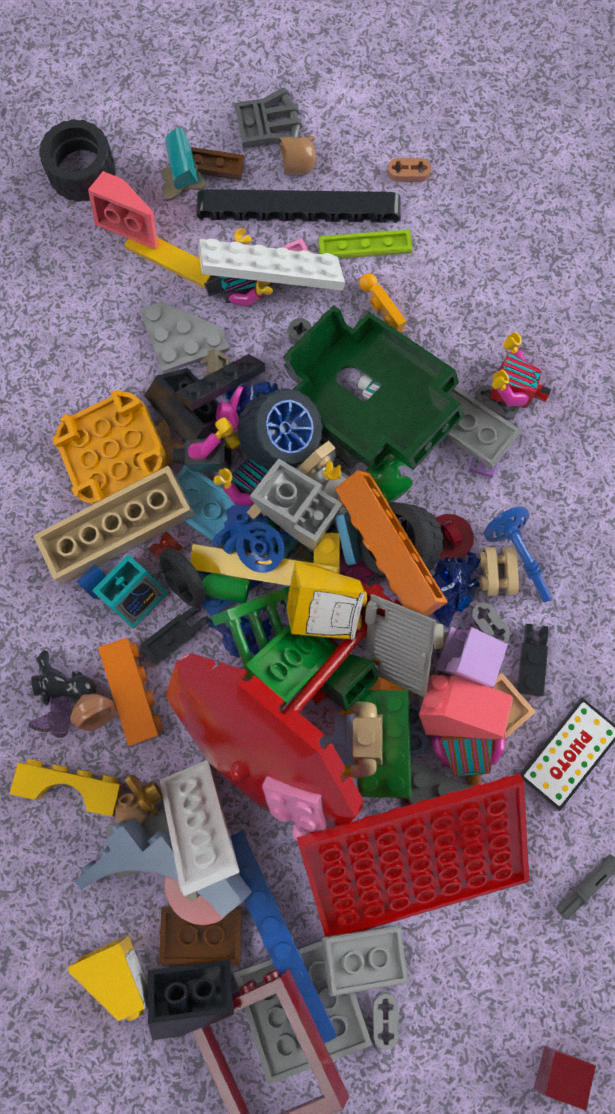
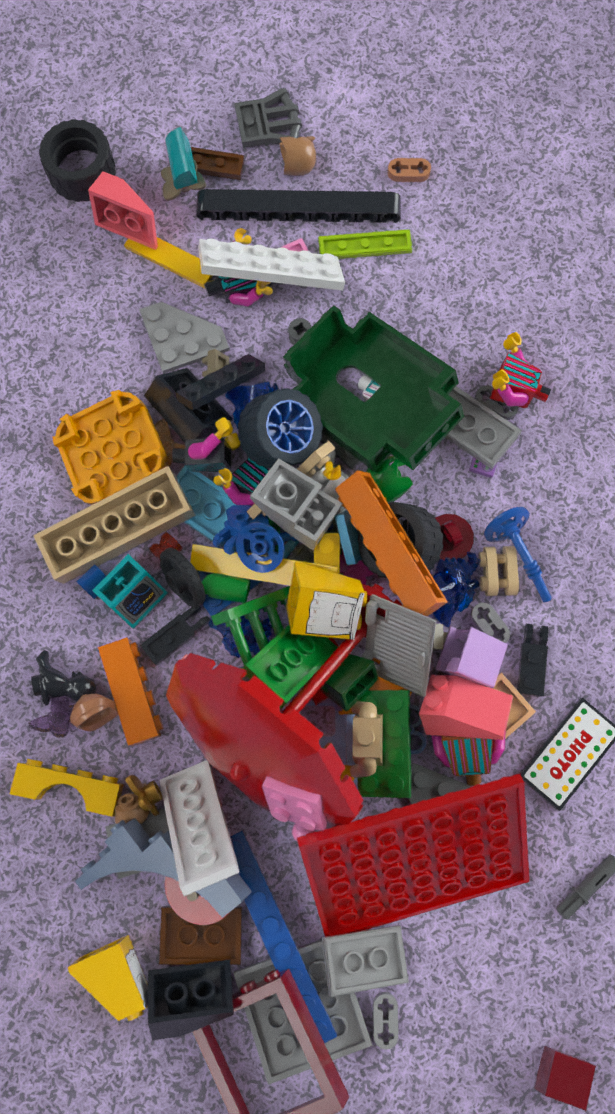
dark pink animal [216,386,243,437] -> none
light orange plate [359,273,406,332] -> none

